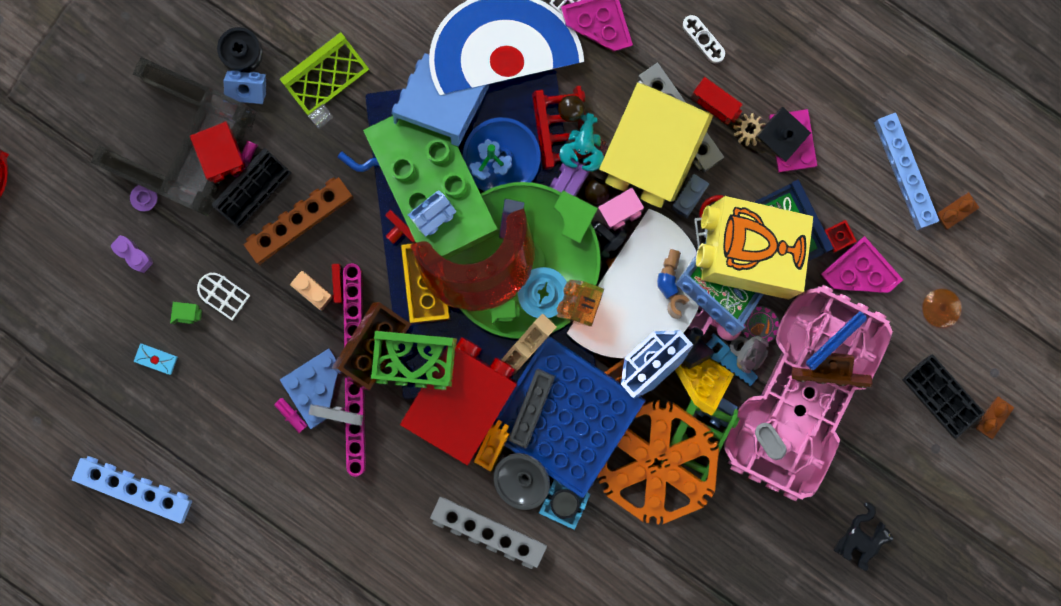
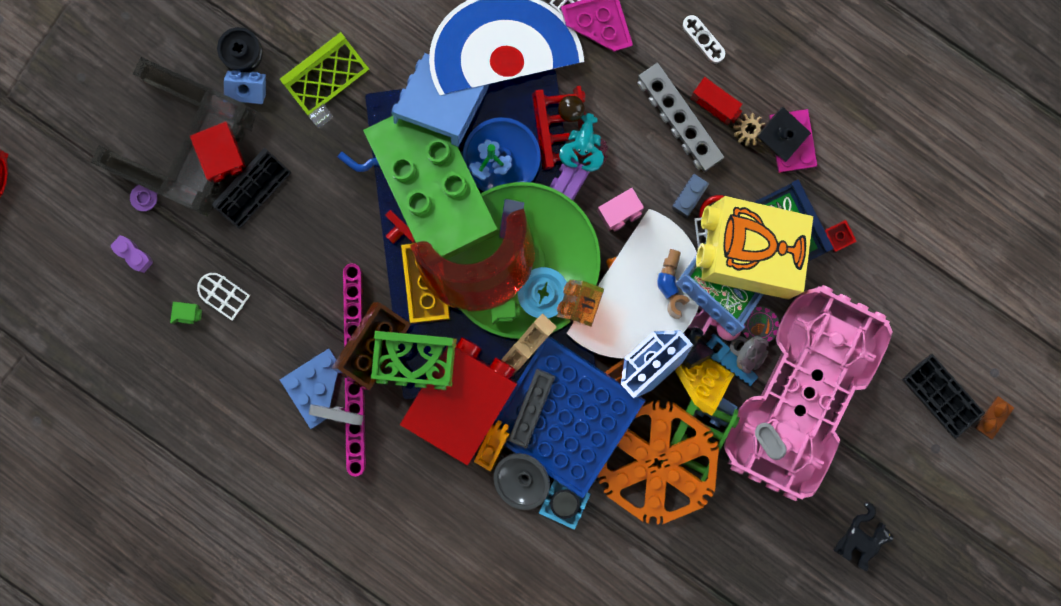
light blue brick [72,456,192,524] -> none
medium azure tile [134,343,178,375] -> none
dark pink axle [233,141,258,178] -> none
dark orange brick [243,177,354,265] -> none
dark pink axle [274,398,308,433] -> none
light nougat brick [290,271,333,311] -> none
red tile [332,264,343,304] -> none
medium blue brick [408,190,456,237] -> none
light grey brick [430,496,547,569] -> none
bright green tile [554,191,598,244] -> none
dark brown piece [584,178,611,205] -> none
black tile [592,222,627,260] -> none
light yellow brick [599,83,714,208] -> none
reddish brown bracket [791,351,872,388] -> none
blue axle [806,311,867,370] -> none
dark pink plate [820,236,903,293] -> none
light blue brick [874,113,939,230] -> none
clear orange dish [922,289,962,328] -> none
dark orange tile [936,192,979,230] -> none

